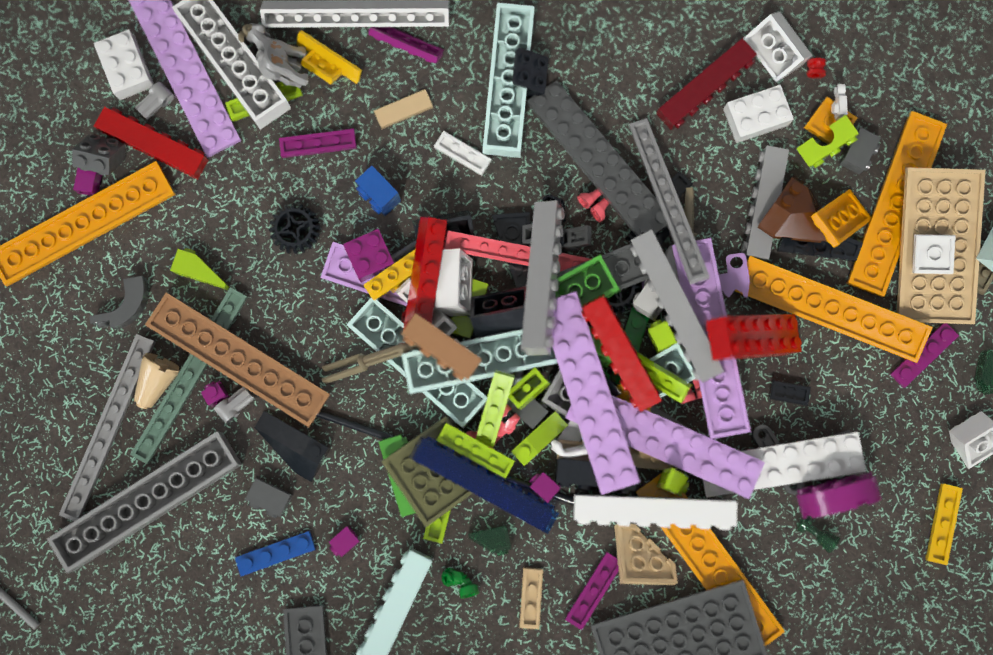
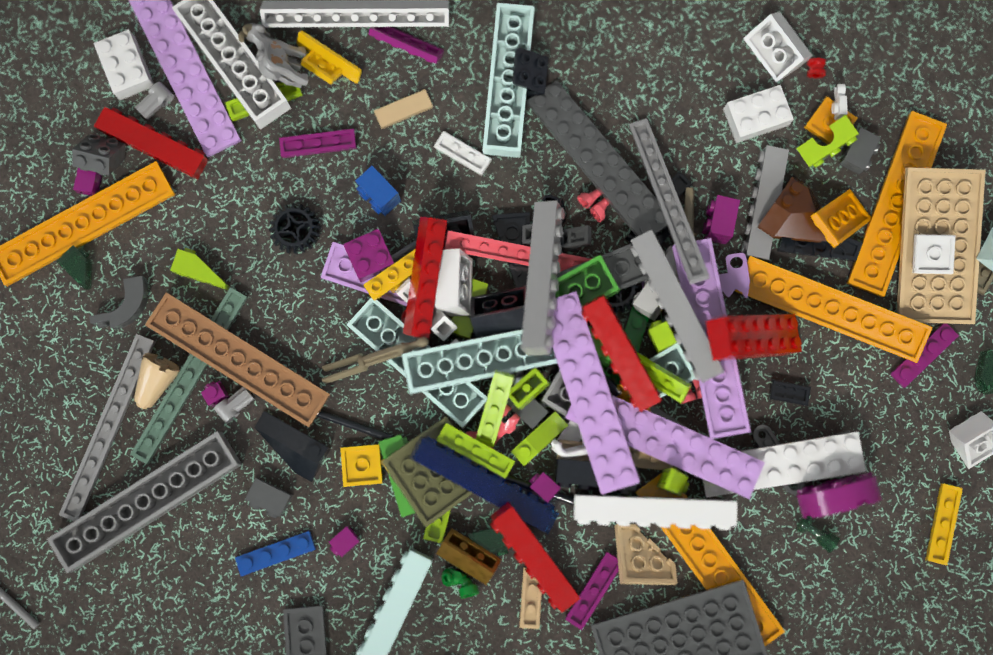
medium nougat brick [401,313,482,381] -> none
dark red brick [656,38,757,130] -> none
none -> clear green slope [56,245,92,291]
none -> yellow plate [340,444,383,487]
none -> pearl gold brick [436,528,502,585]
none -> red brick [490,502,581,613]
none -> magenta brick [702,195,740,244]

